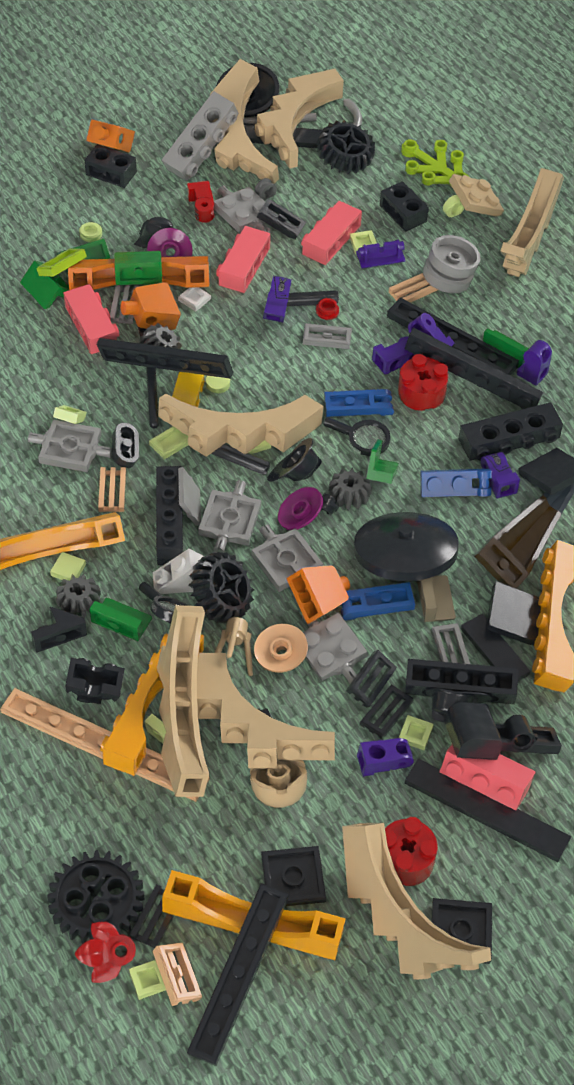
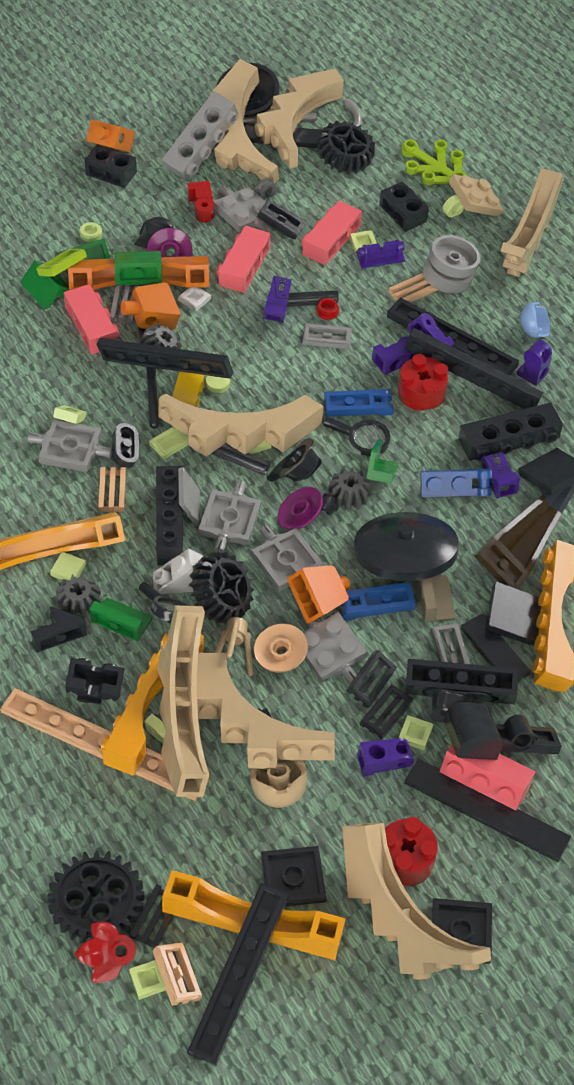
green panel [483,328,529,369] -> none
none -> light blue hair [520,302,550,338]

